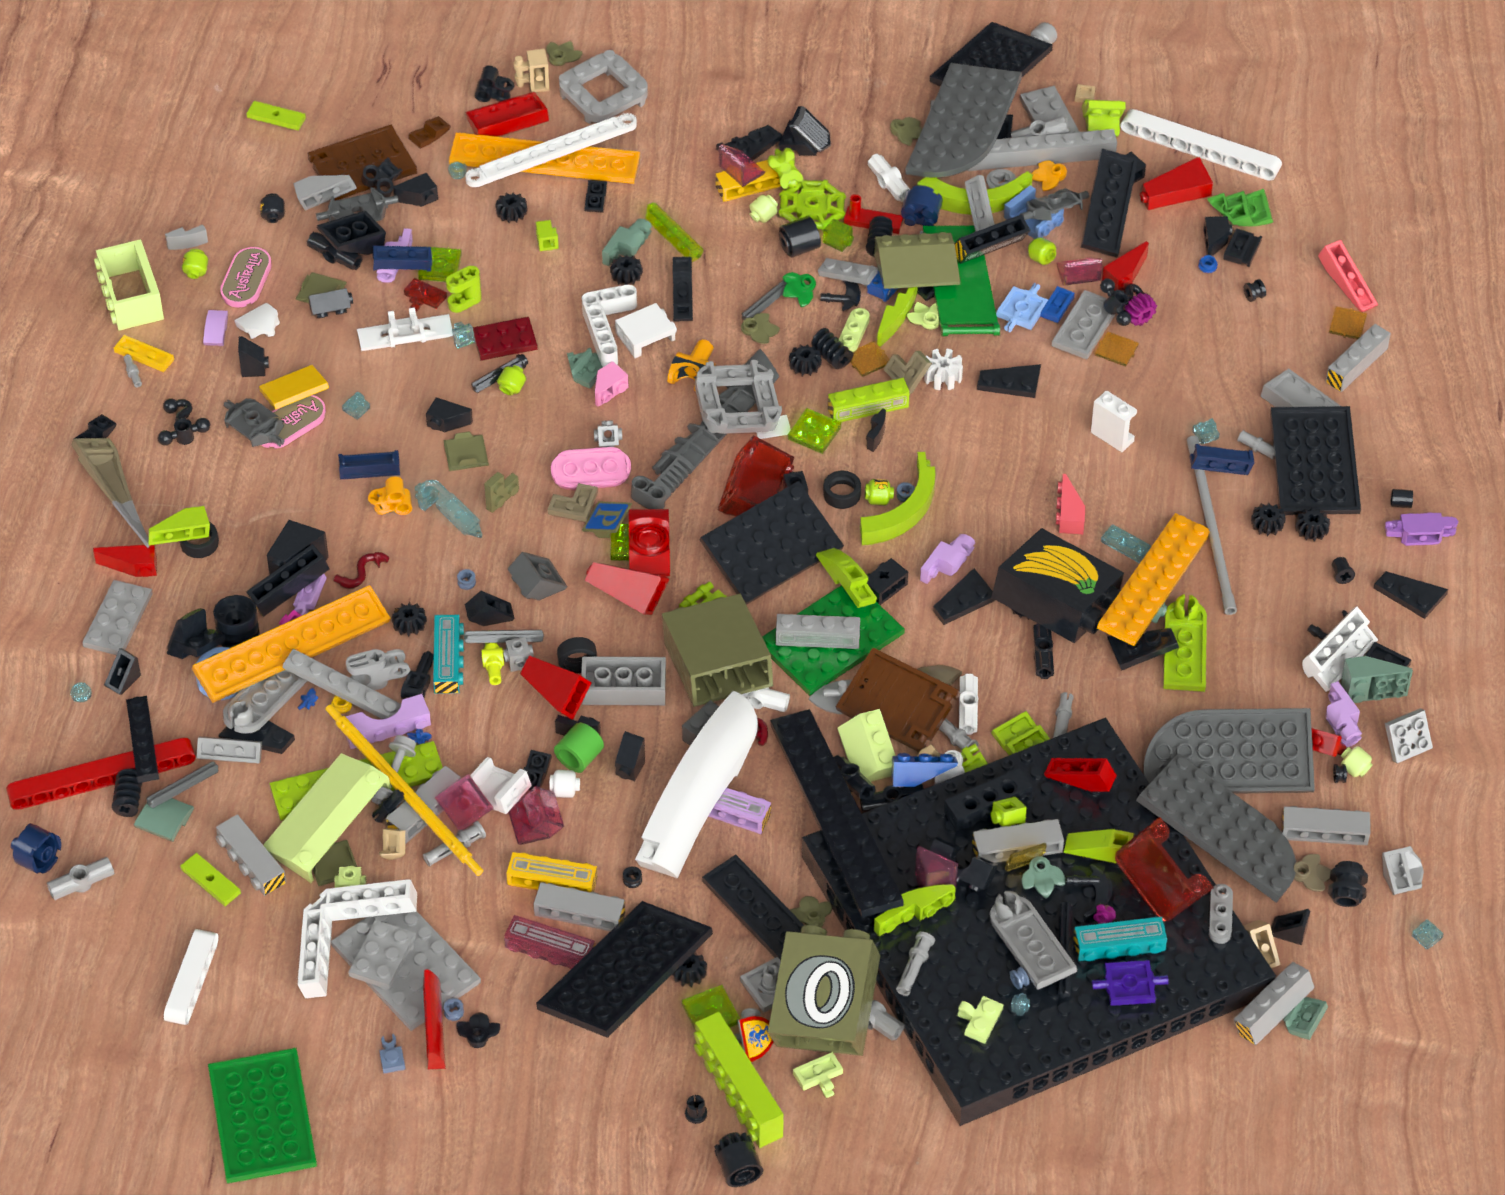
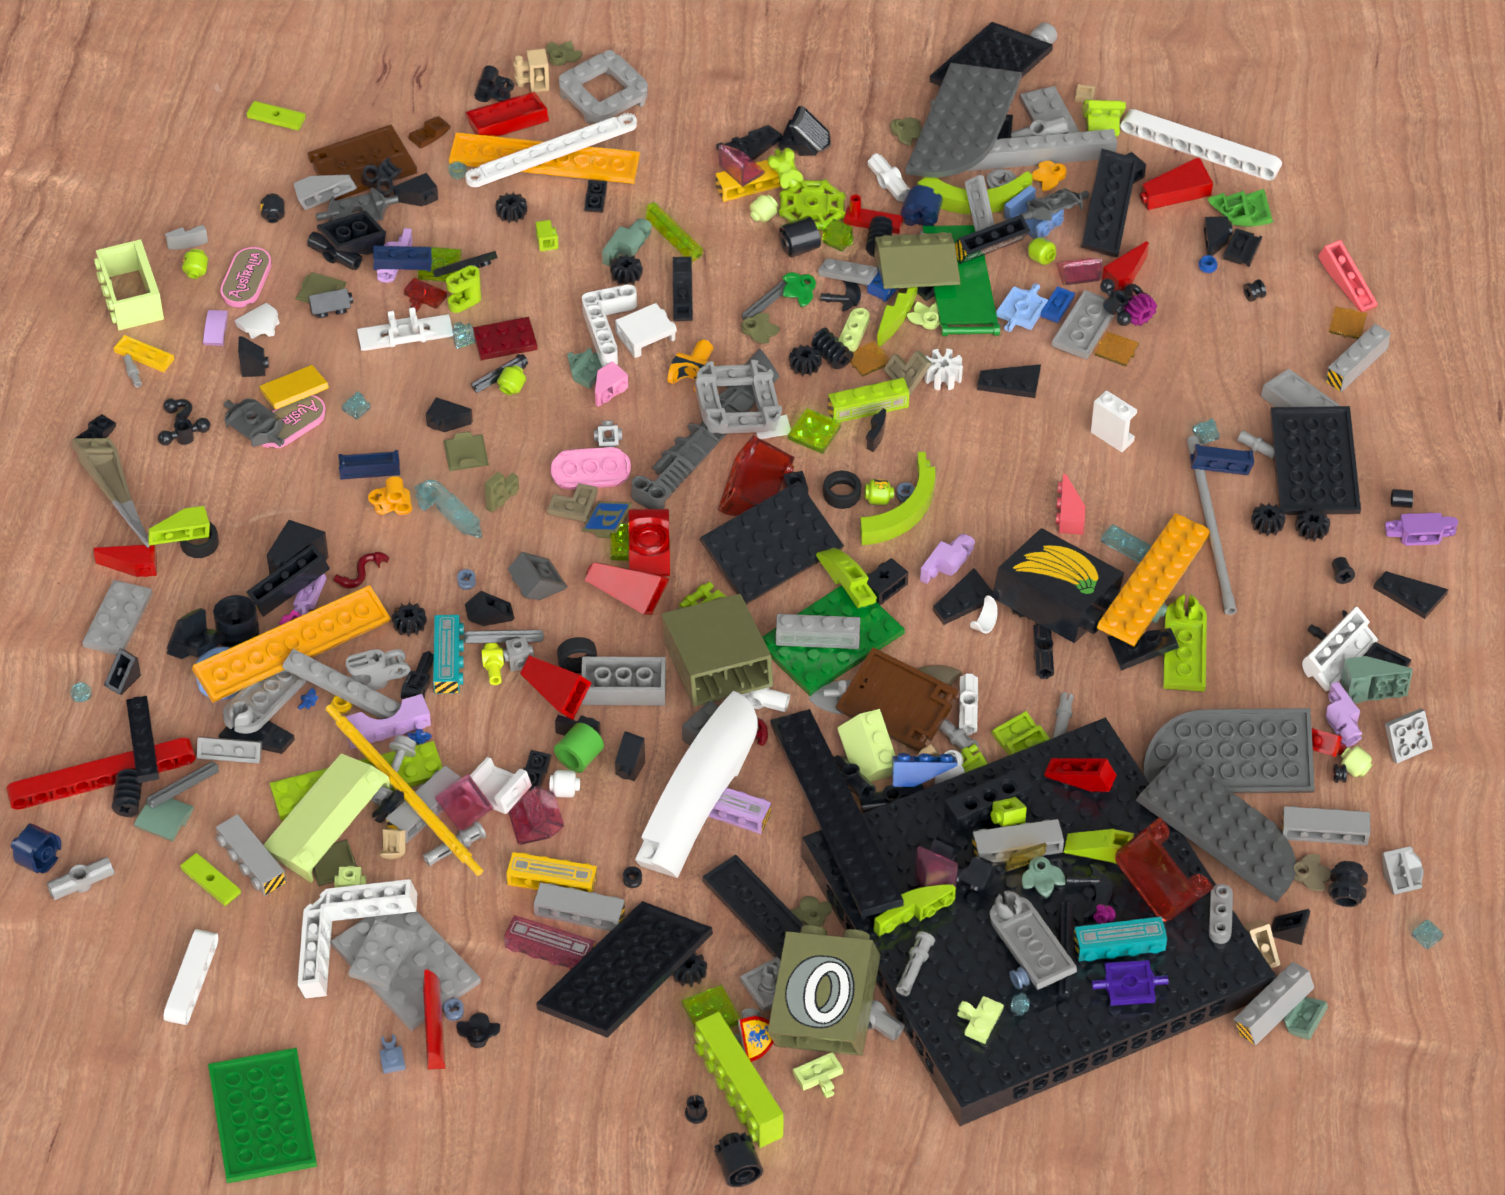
none -> black wing [433,251,498,277]
none -> white helmet [970,596,997,634]

